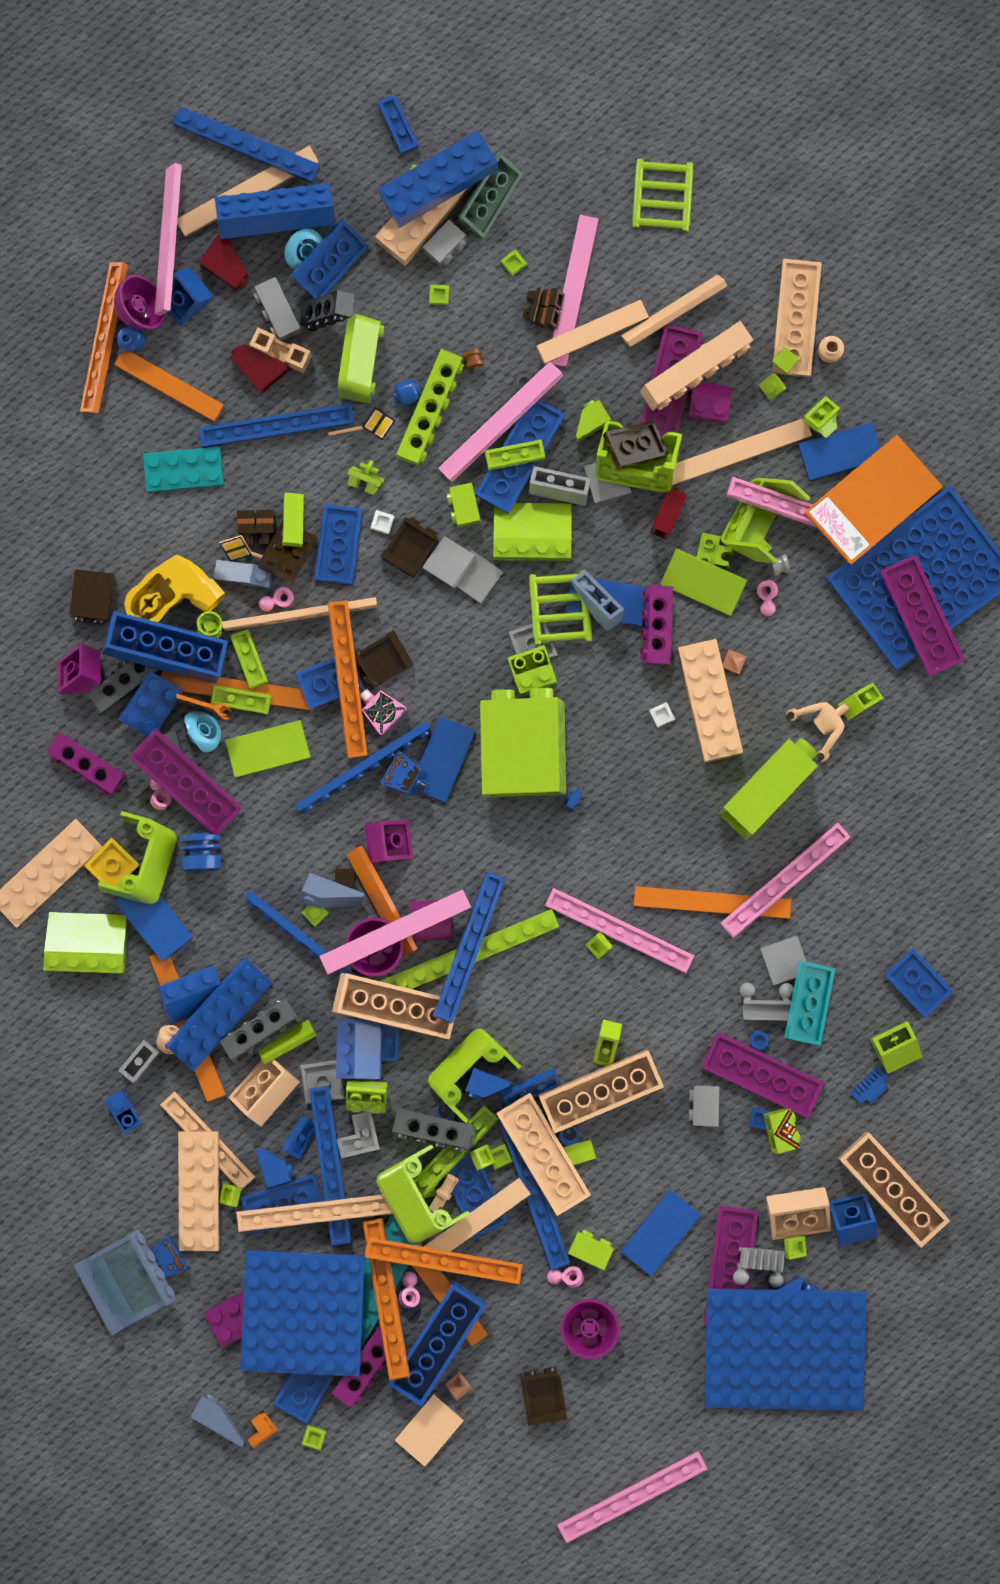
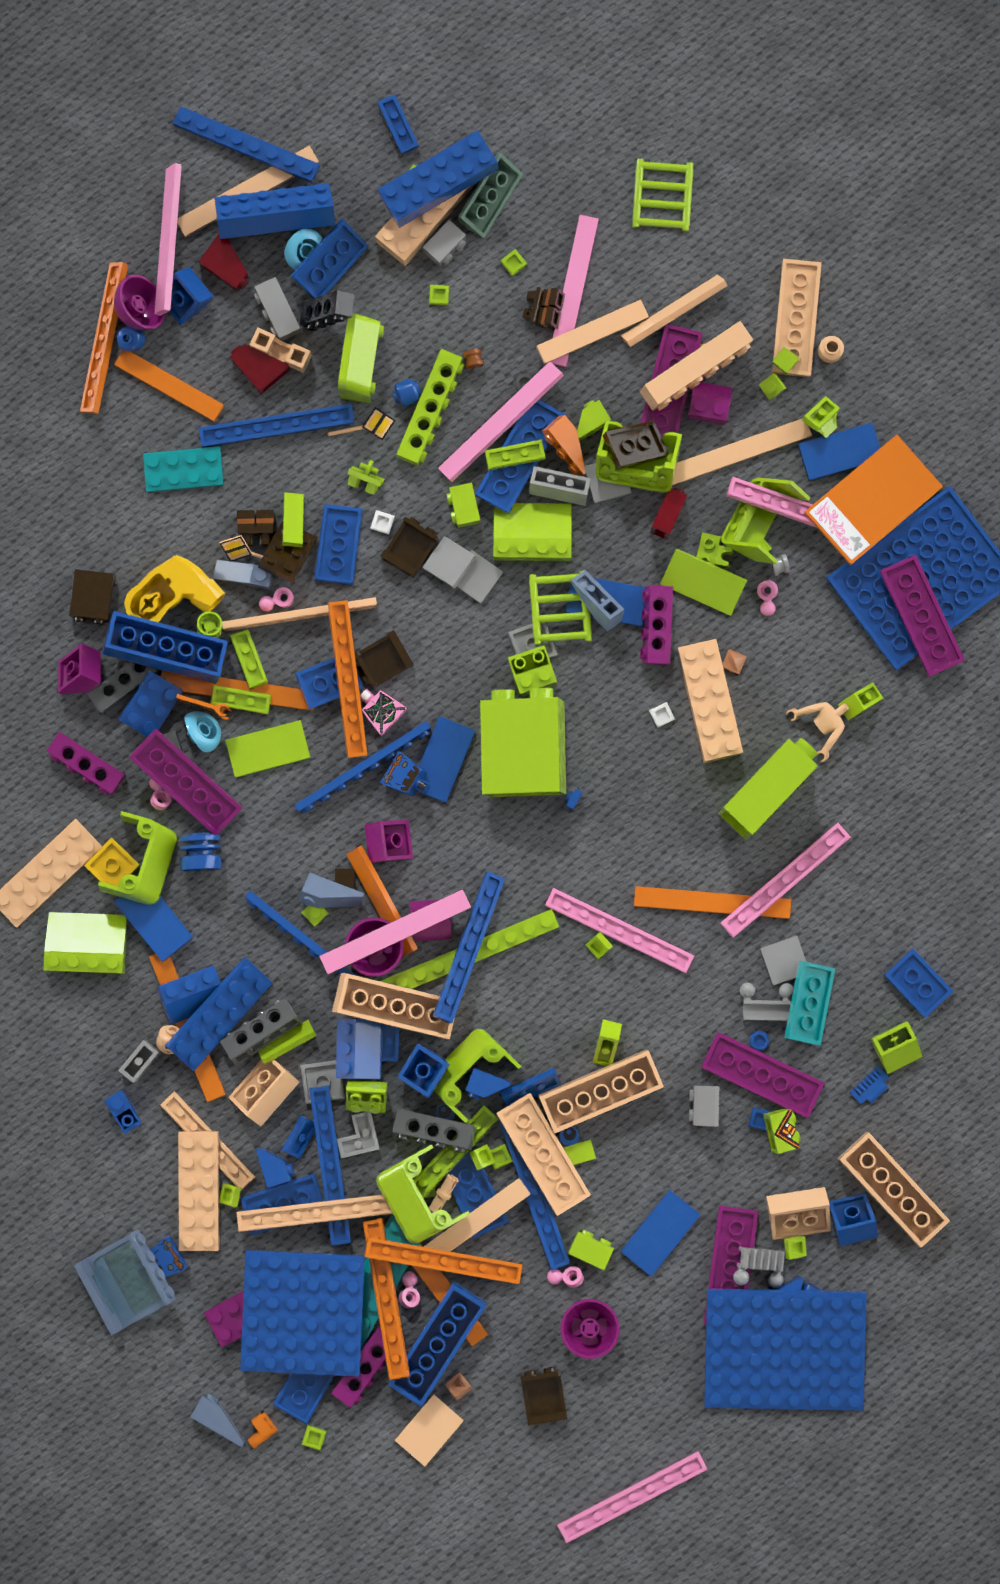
none -> blue slope [397,1044,450,1098]
none -> orange slope [542,415,586,476]

